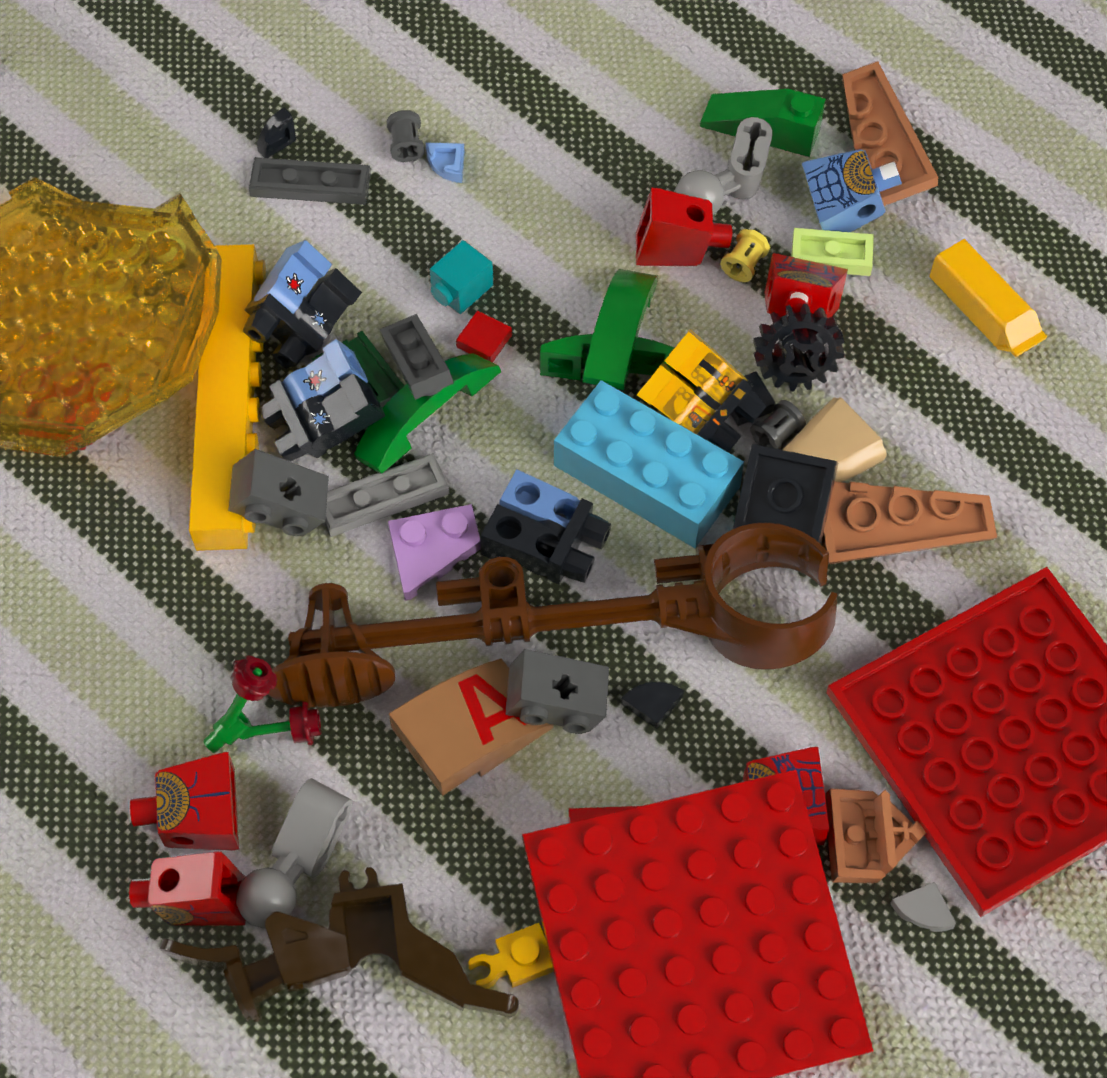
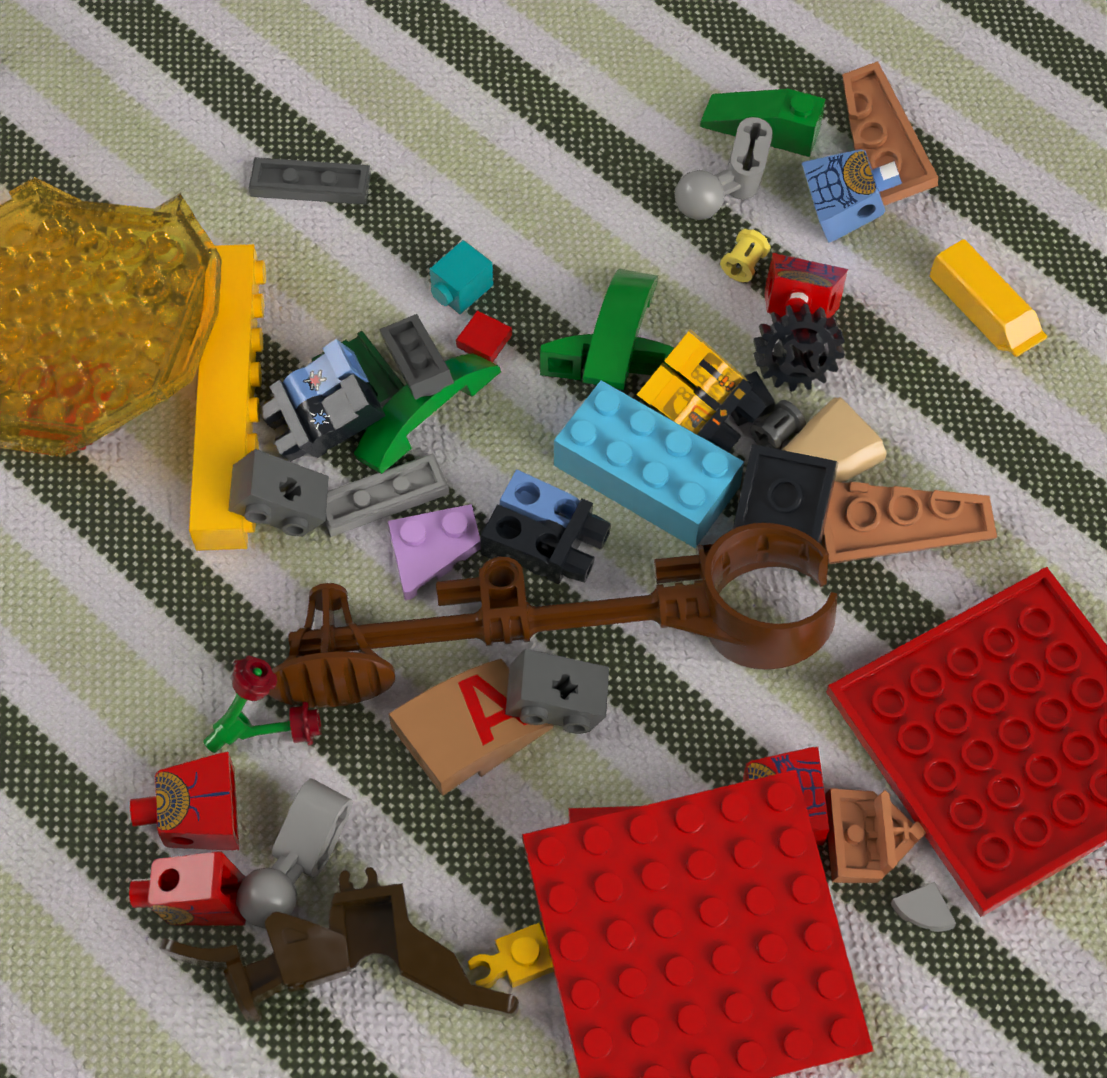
black hips [243,240,362,369] -> none
black tile [257,107,296,158] -> none
dark grey bush [386,110,424,163] -> none
light blue tile [426,142,465,183] -> none
black tile [621,682,684,729] -> none
red torso [636,188,732,266] -> none
yellowish green plate [791,228,874,276] -> none

